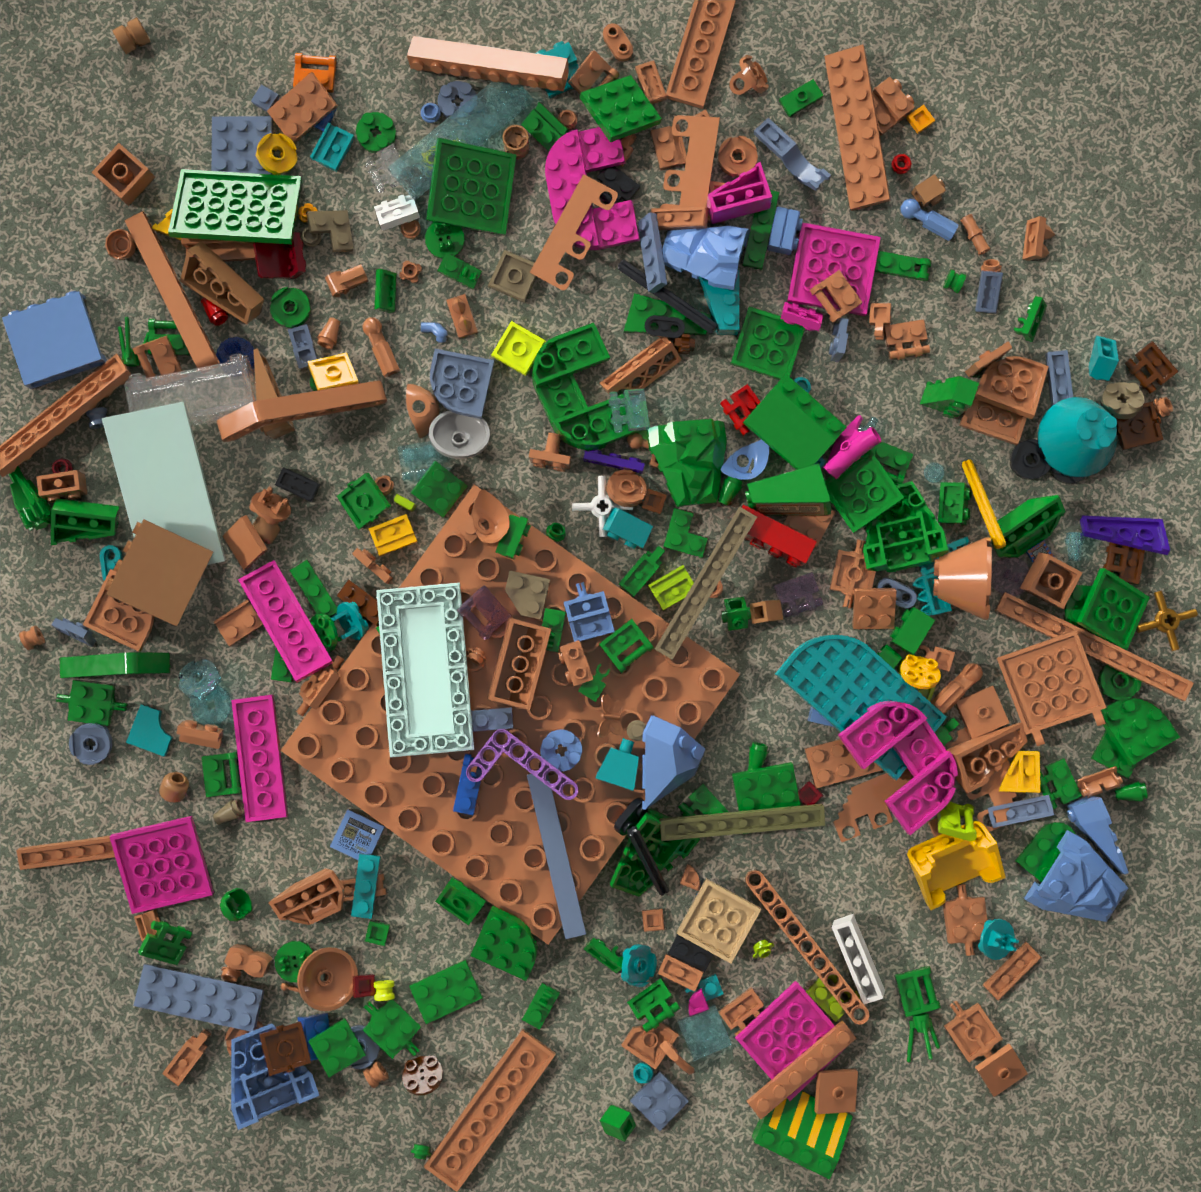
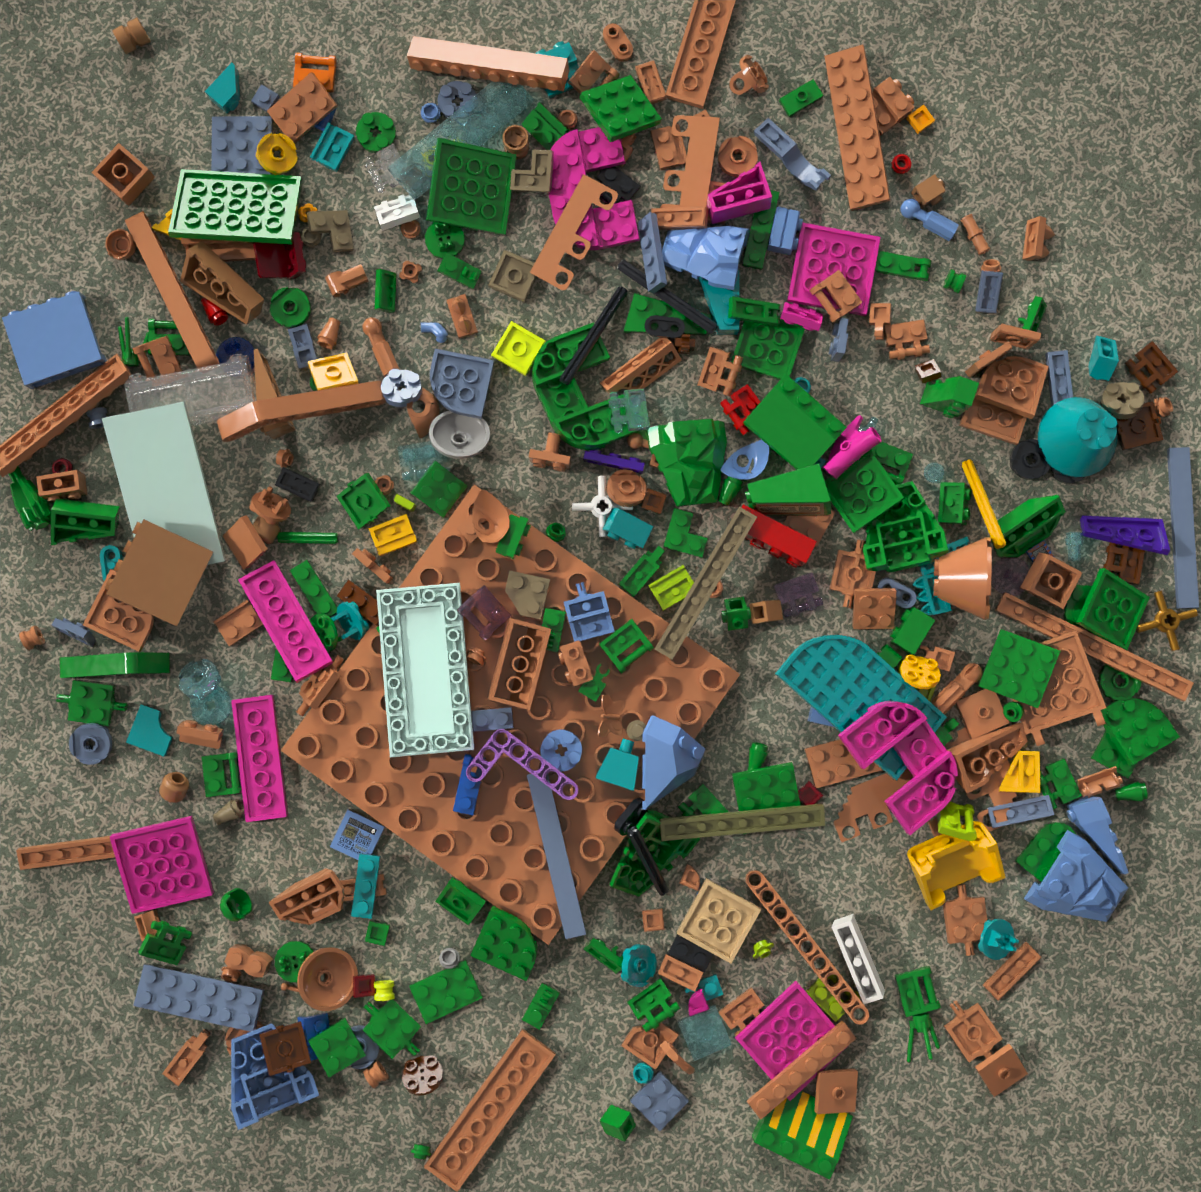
none -> teal slope [205,62,240,114]
none -> nougat plate [276,449,294,468]
none -> green axle [277,532,338,544]
none -> plate [381,369,422,407]
none -> light grey plate [439,948,460,969]
none -> dark tan plate [510,150,554,193]
none -> black axle [560,286,628,385]
none -> nougat plate [697,346,743,396]
none -> green plate [728,296,781,326]
none -> reddish brown plate [915,359,942,384]
none -> green plate [979,629,1060,708]
none -> nougat plate [990,324,1041,350]
none -> green plate [1003,701,1024,722]
none -> sand blue tile [1167,447,1199,609]

